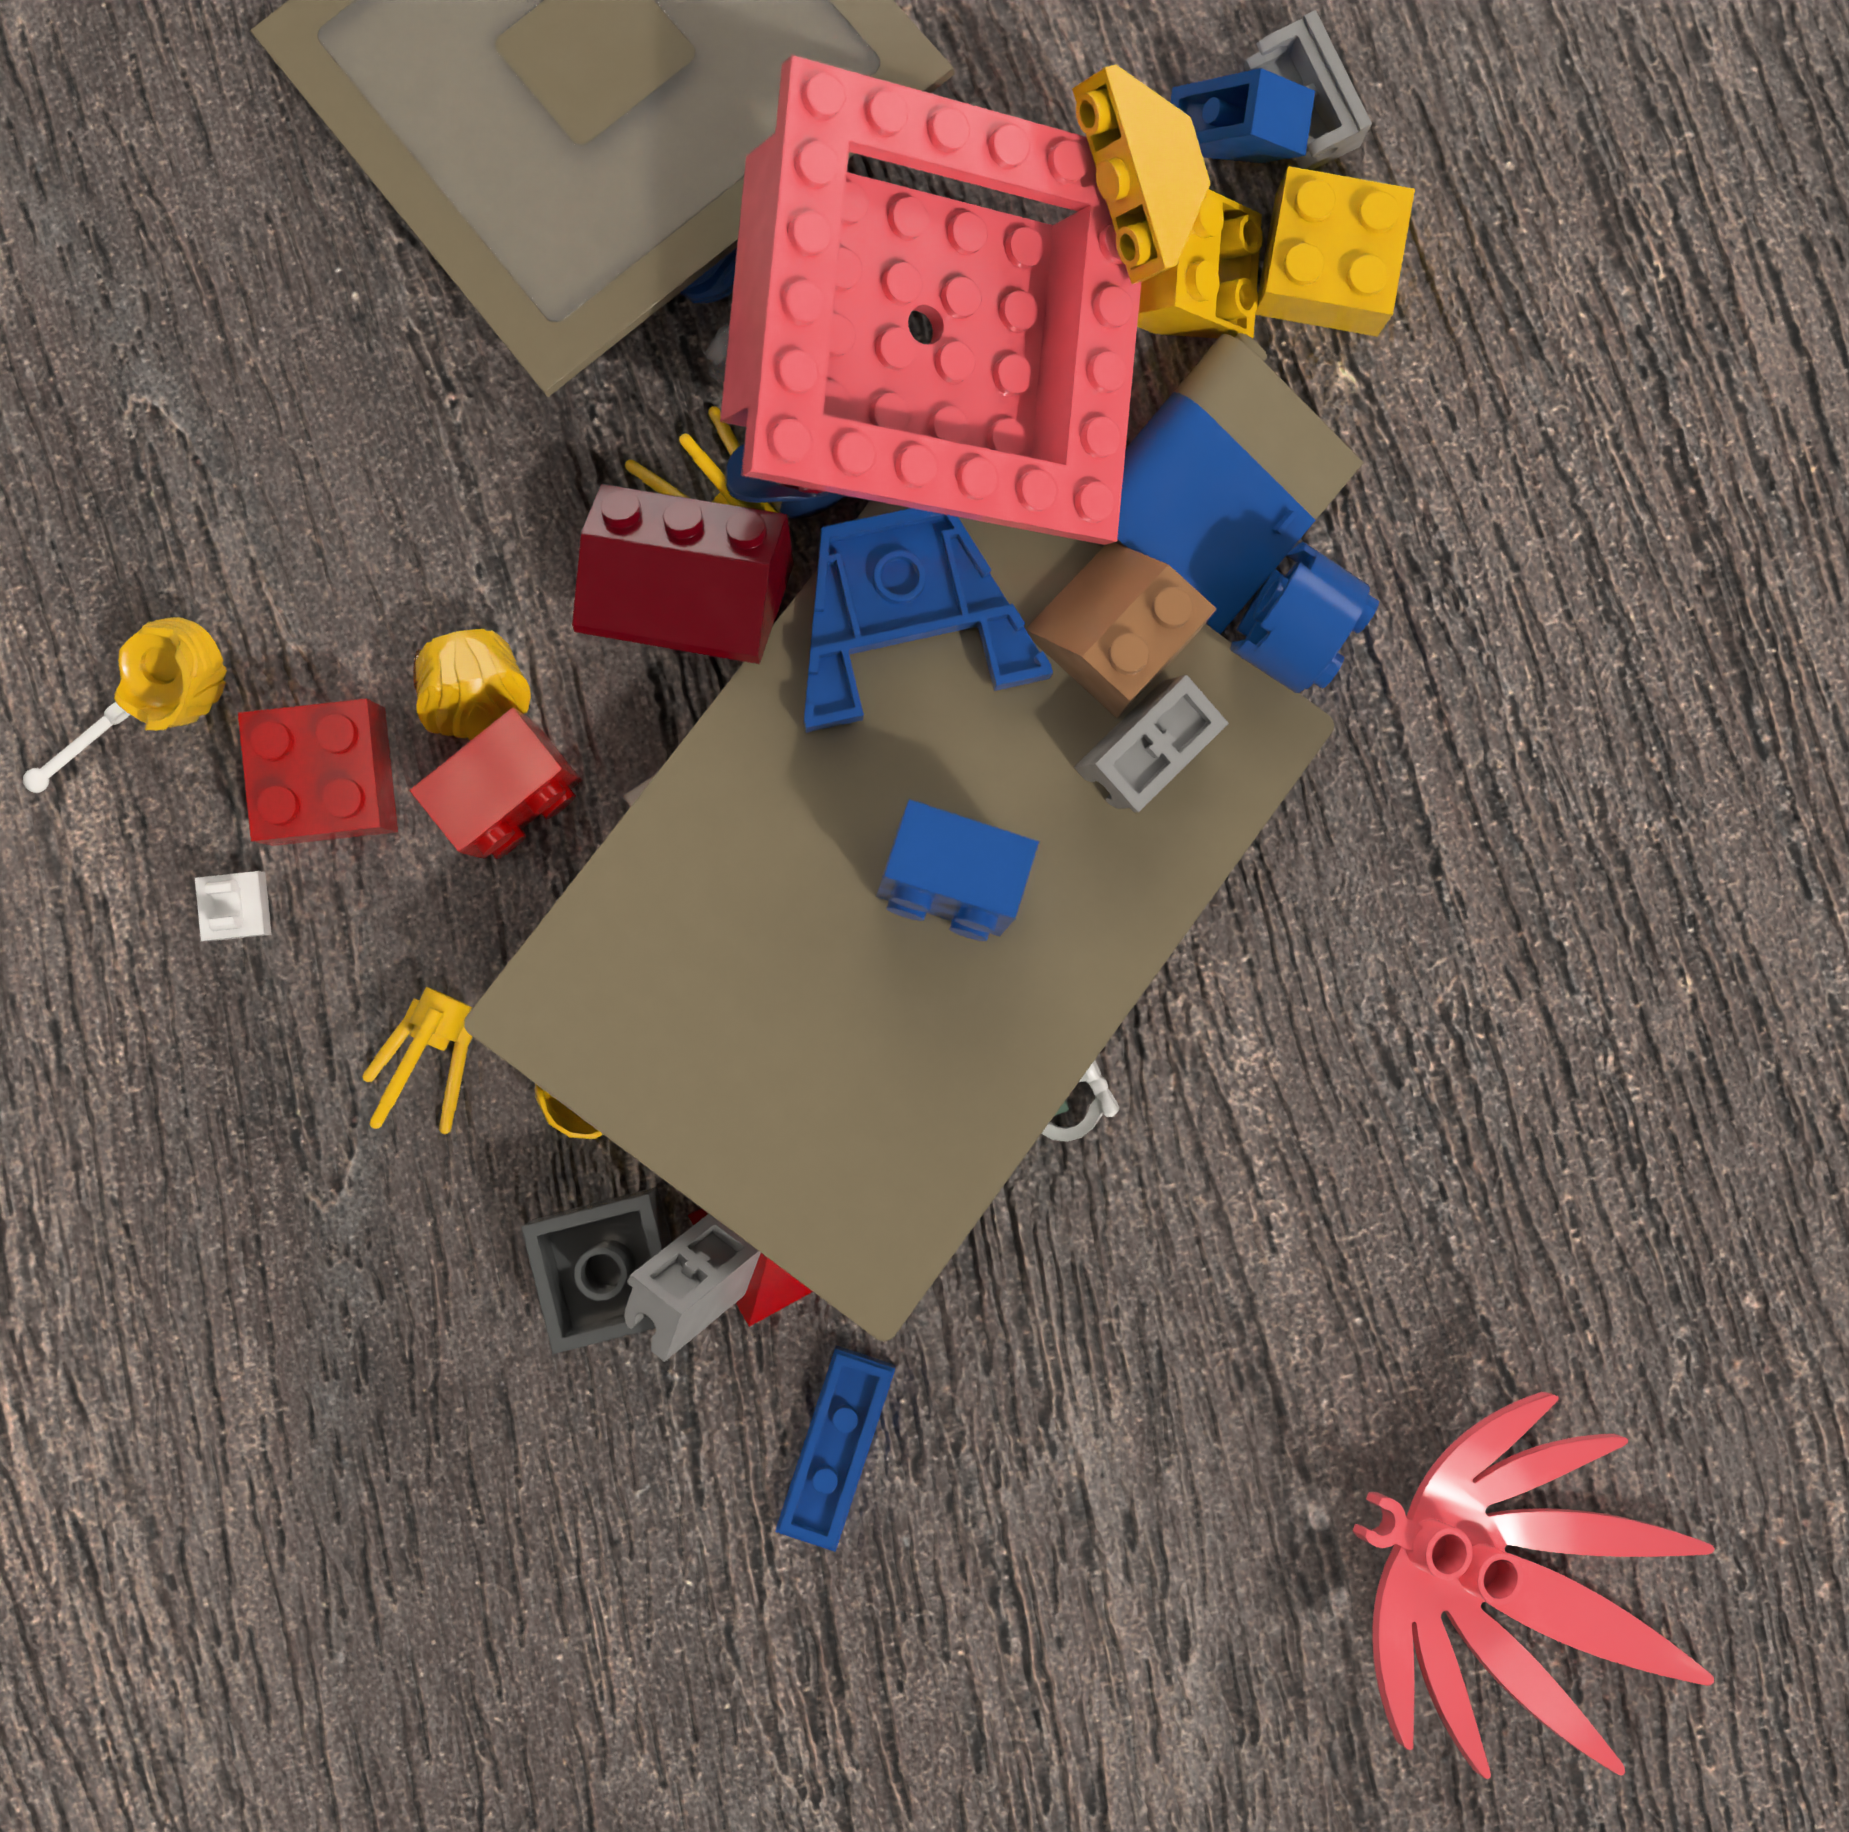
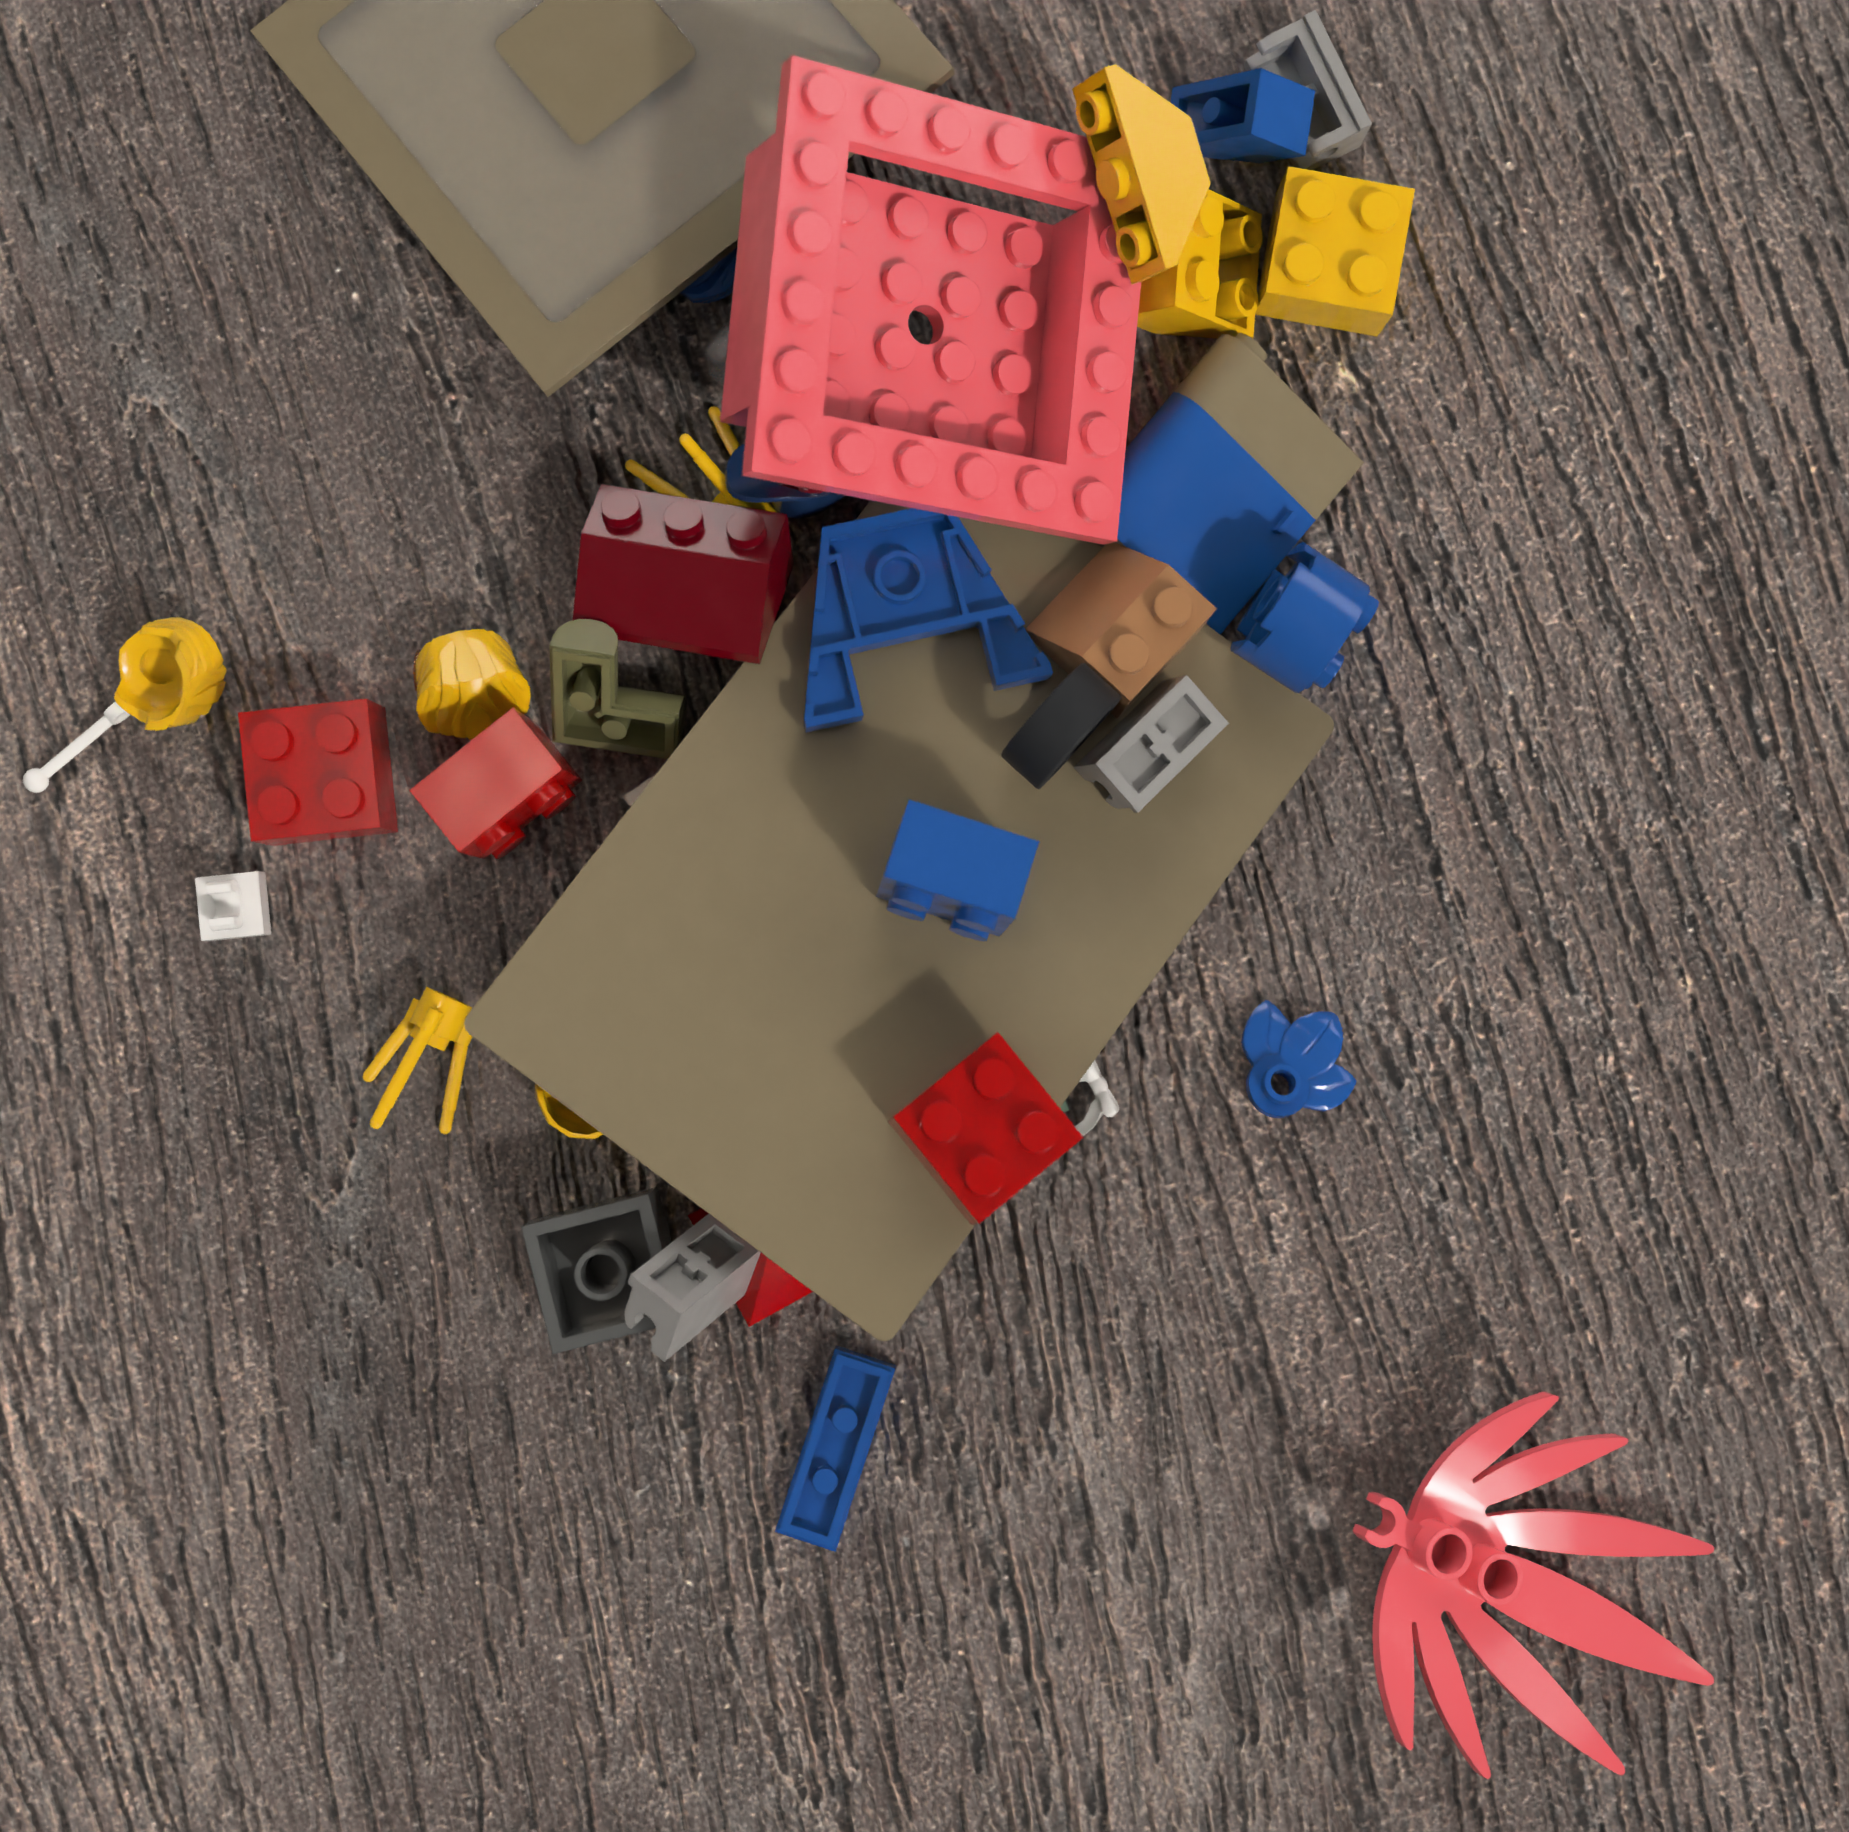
none -> olive brick [549,619,687,759]
none -> red brick [888,1032,1084,1225]
none -> black tyre [1001,663,1121,789]
none -> blue plate [1241,1000,1357,1118]

